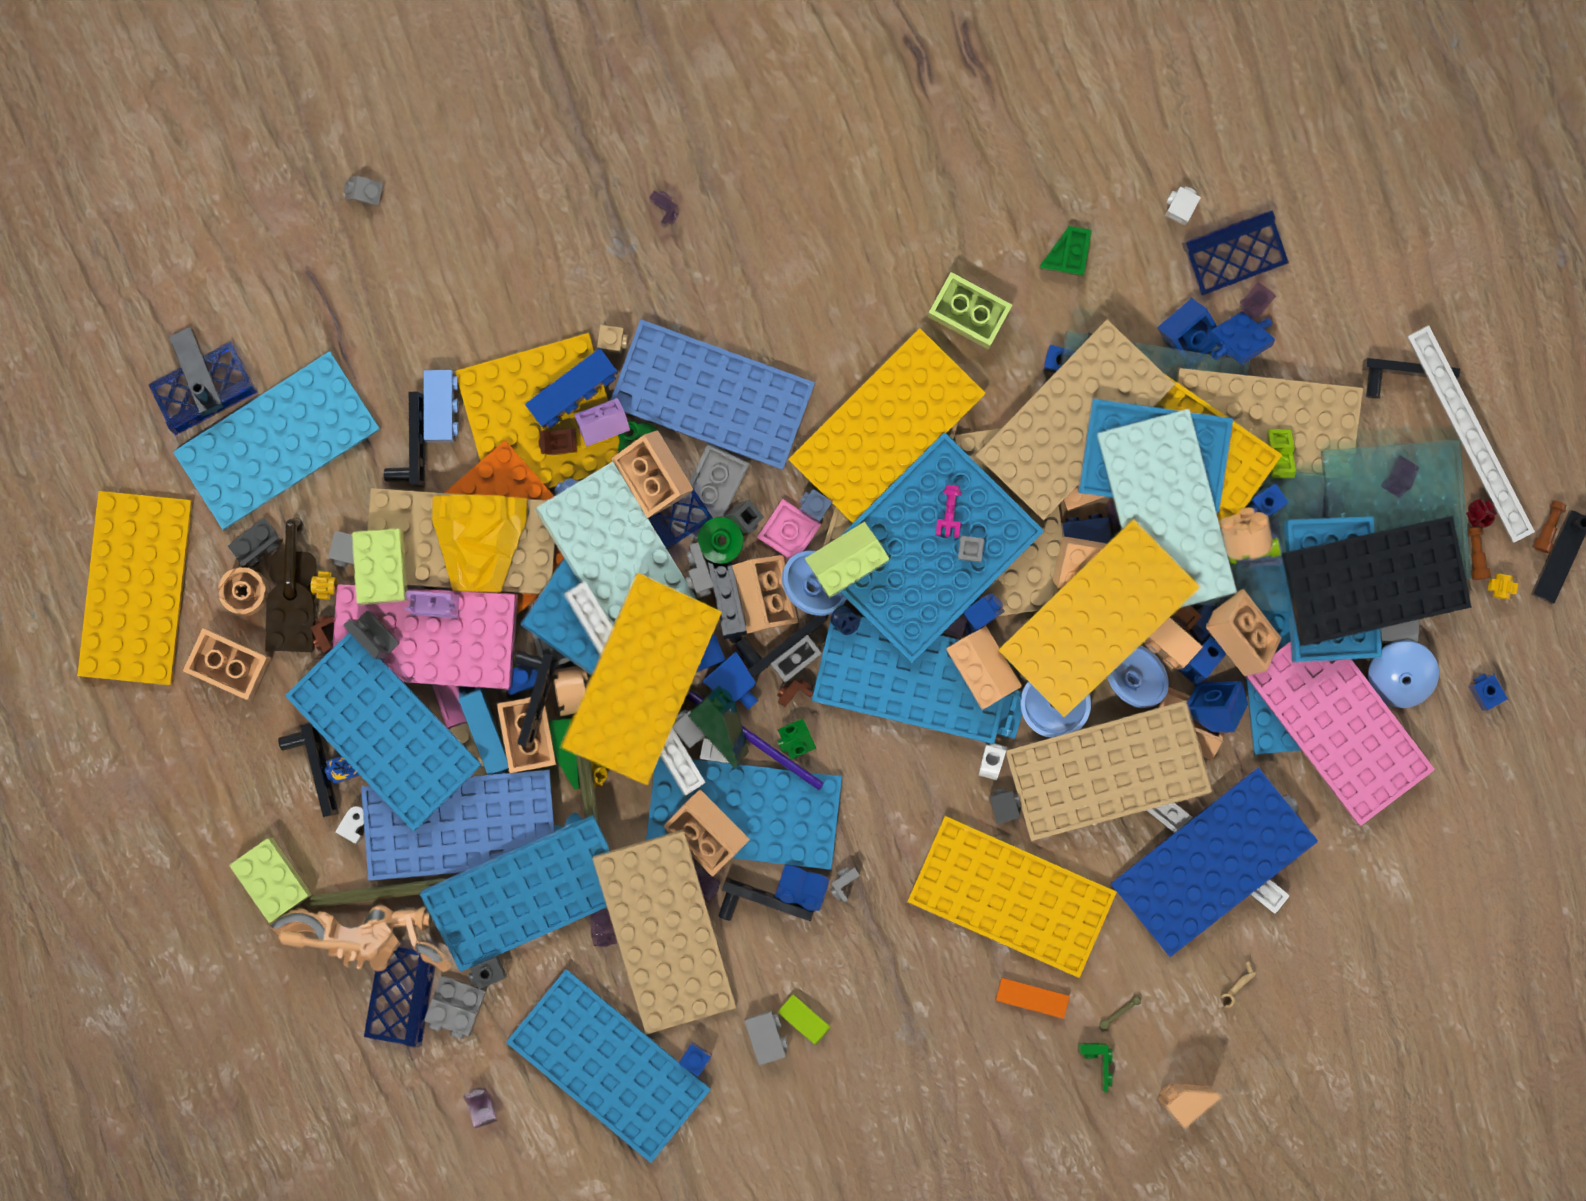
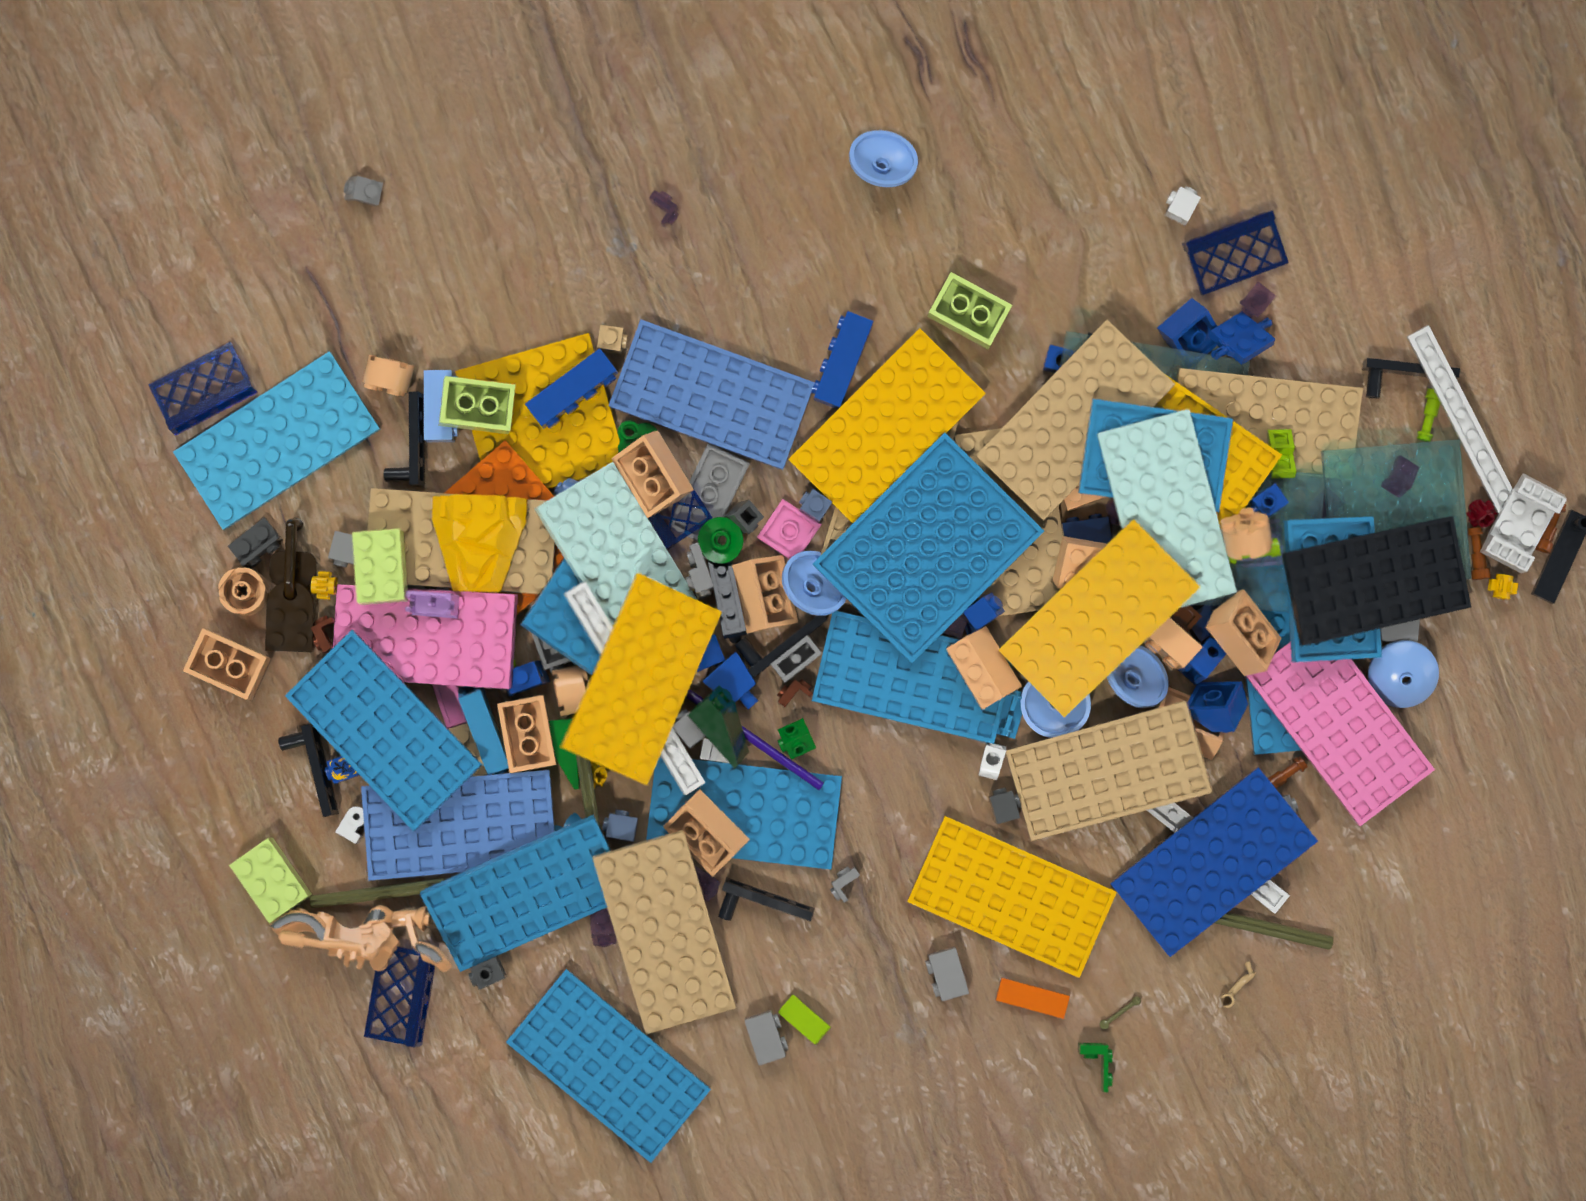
yellow plate [77,491,193,686] -> none
piece [169,327,224,417] -> none
dark grey bracket [343,611,399,660] -> none
light grey plate [424,975,486,1039] -> none
clear purple bracket [464,1088,498,1129] -> none
black piece [515,651,559,748] -> none
copper bracket [539,428,577,455] -> none
lavender hinge [574,398,630,446] -> none
blue brick [679,1041,712,1076] -> none
blue brick [775,865,829,911] -> none
yellowish green slope [805,522,890,599] -> none
dark blue wheel [830,606,860,635] -> none
dark pink hinge [935,485,962,538] -> none
light grey plate [958,536,984,563] -> none
green wing [1039,226,1092,277] -> none
light nougat slope [1157,1083,1221,1128] -> none
blue brick [1469,673,1508,711] -> none
none -> light nougat brick [362,354,414,396]
none -> yellowish green brick [438,376,515,434]
none -> sand blue brick [602,810,638,841]
none -> blue brick [811,311,873,409]
none -> light blue dish [849,130,918,187]
none -> light grey brick [925,947,969,1001]
none -> olive axle [1215,912,1333,950]
none -> dark orange piece [1268,756,1308,789]
none -> lime piece [1417,388,1441,442]
none -> white plate [1480,473,1567,573]

